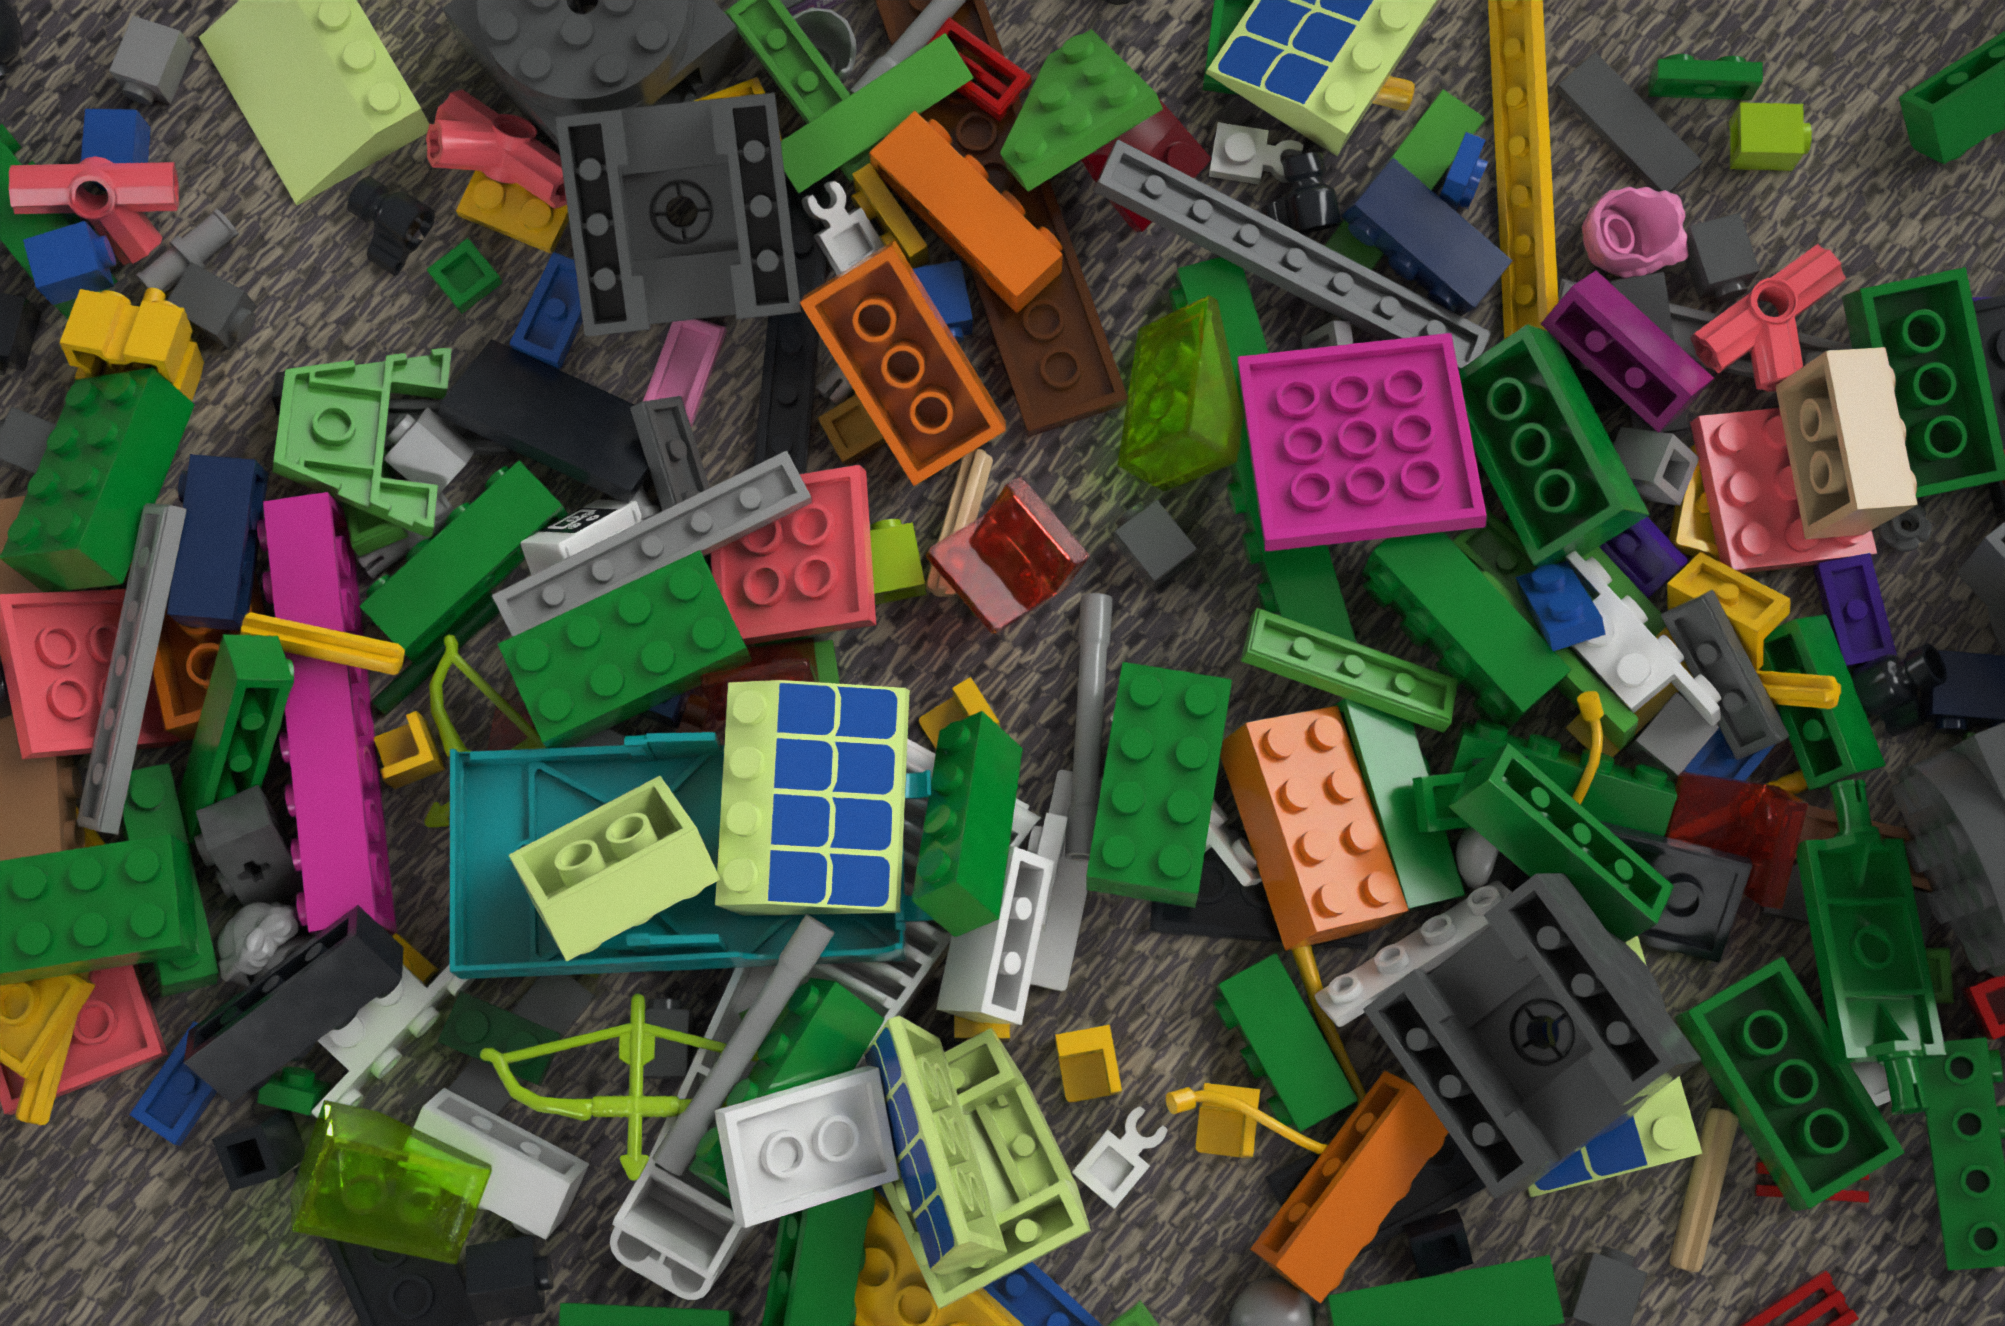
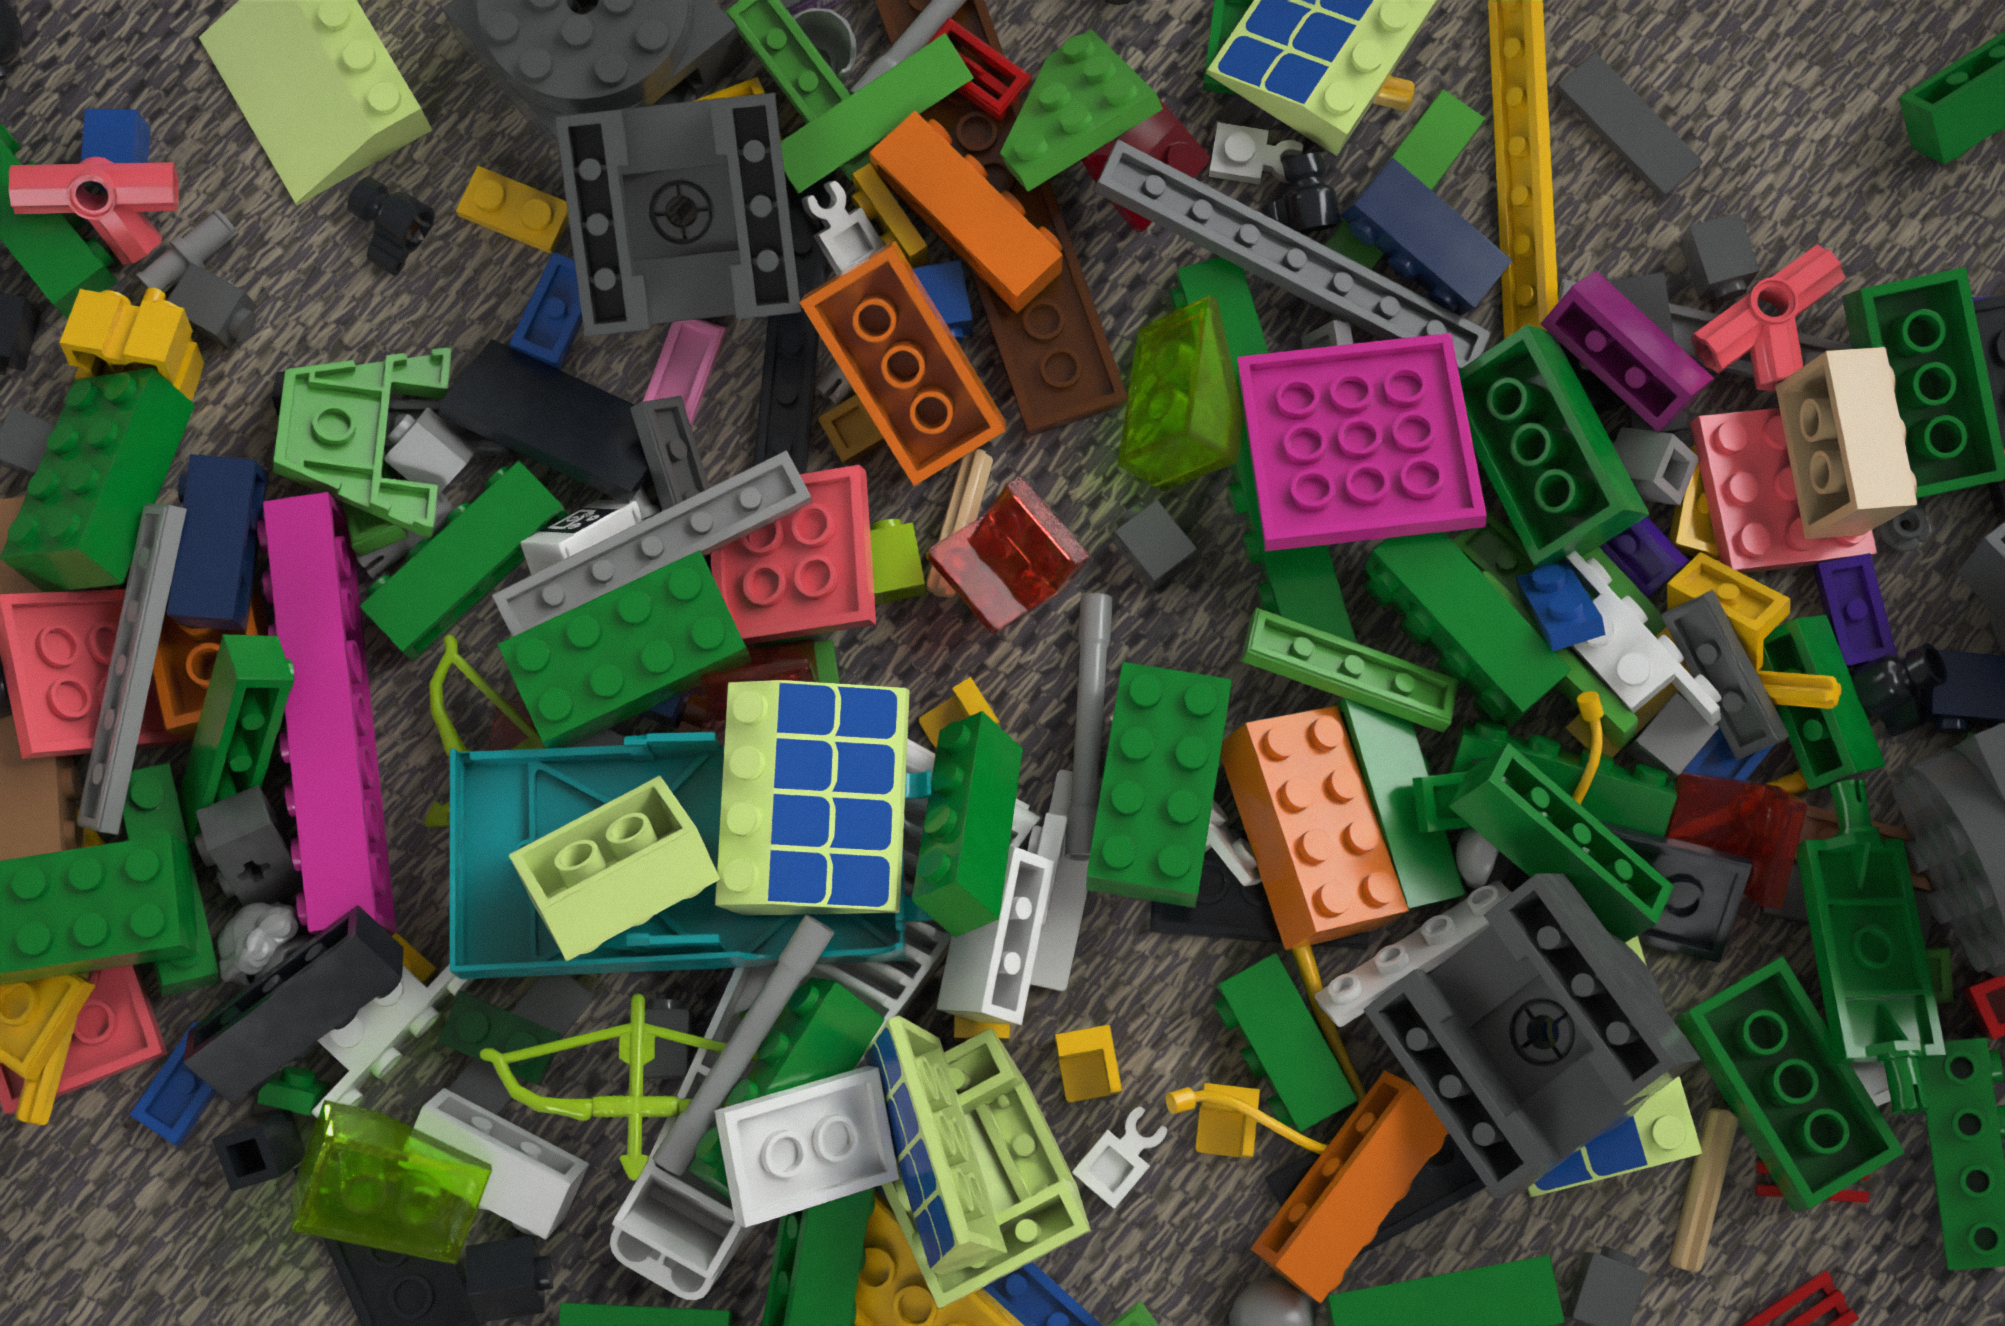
blue brick [23,221,116,305] -> none
light grey brick [109,15,193,105] -> none
yellow axle [240,612,405,675] -> none
dark green bar [371,592,500,716] -> none
yellow panel [373,711,445,789] -> none
coral piece [426,89,567,209] -> none
green plate [426,238,503,314] -> none
black plate [1404,1208,1474,1278] -> none
blue plate [1439,132,1488,211] -> none
bright pink hair [1582,187,1689,279] -> none
green plate [1648,54,1763,100] -> none
lime brick [1729,102,1812,171] -> none

